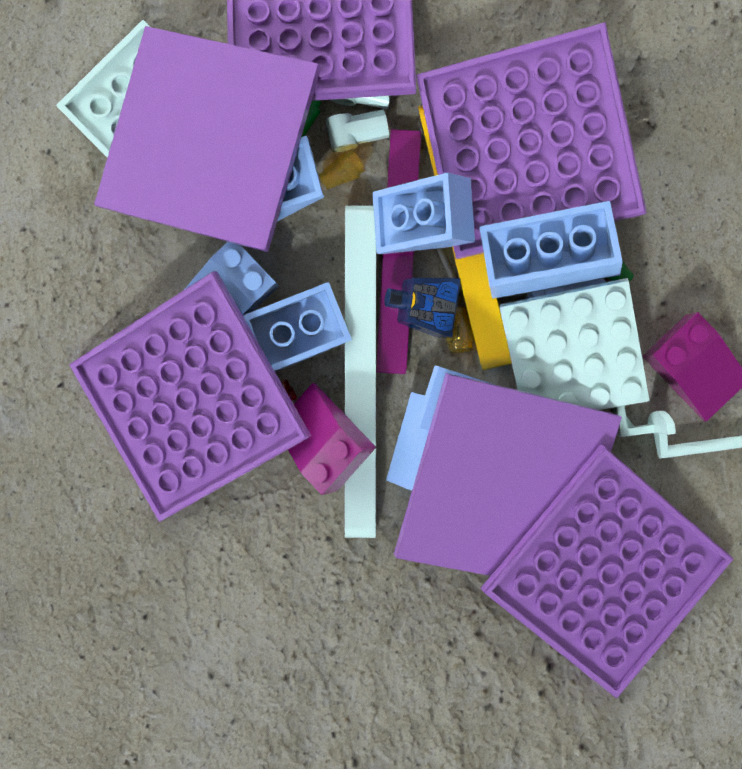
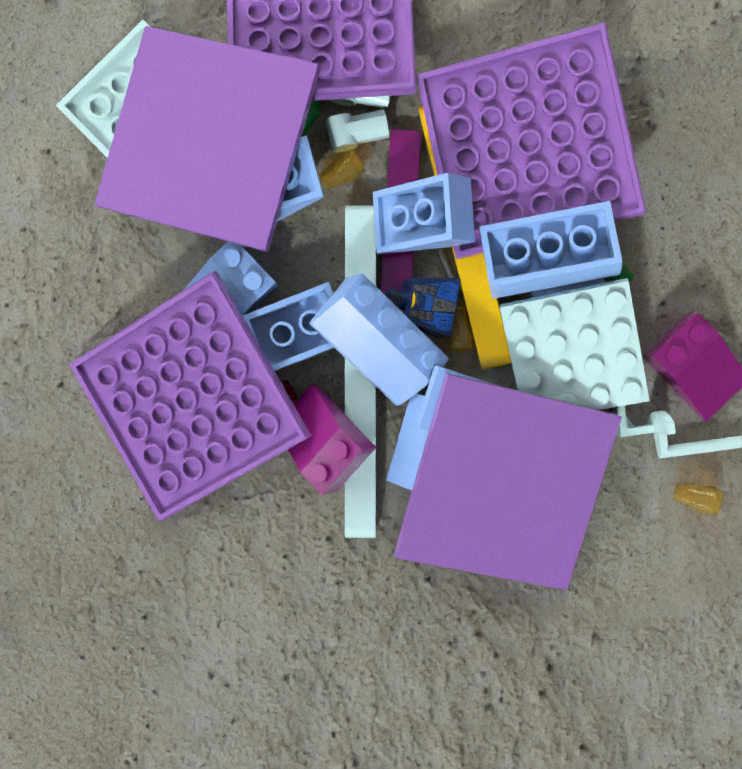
medium lavender tile [481,445,734,698] -> none
none -> light blue slope [309,273,449,406]
none -> clear yellow cone [673,483,723,516]

